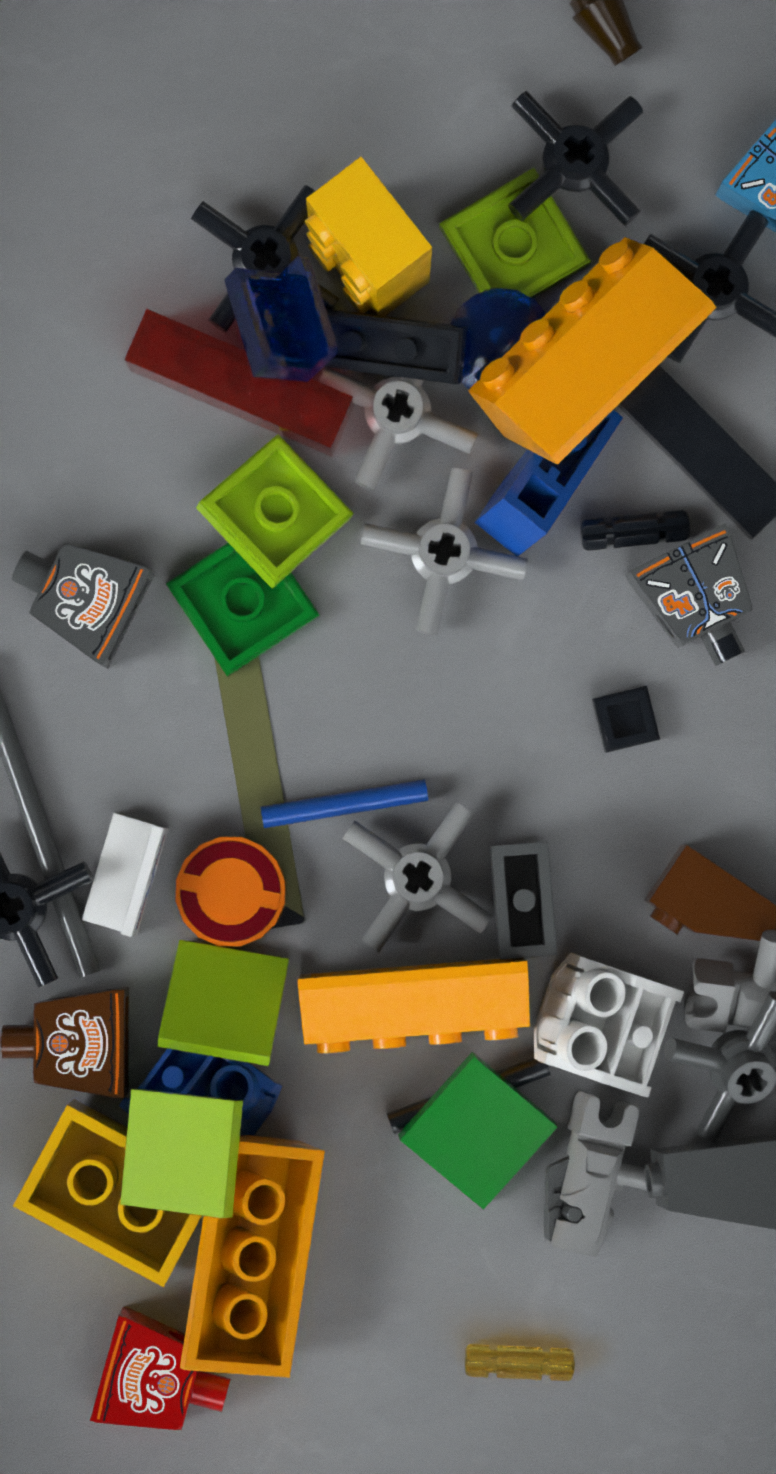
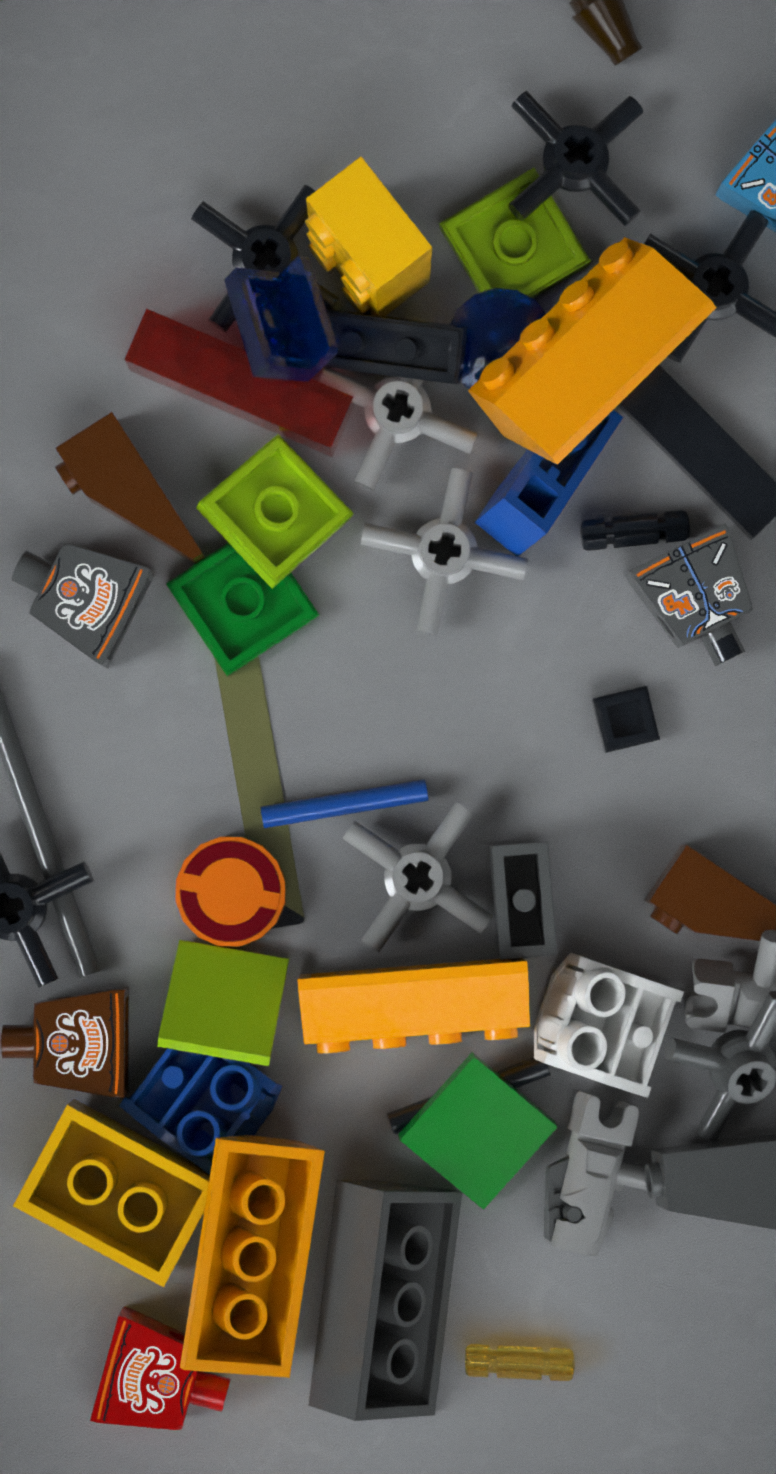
white panel [82,813,168,937] -> none
lime tile [120,1089,243,1218] -> none
none -> reddish brown slope [55,412,205,564]
none -> dark grey slope [308,1180,462,1421]

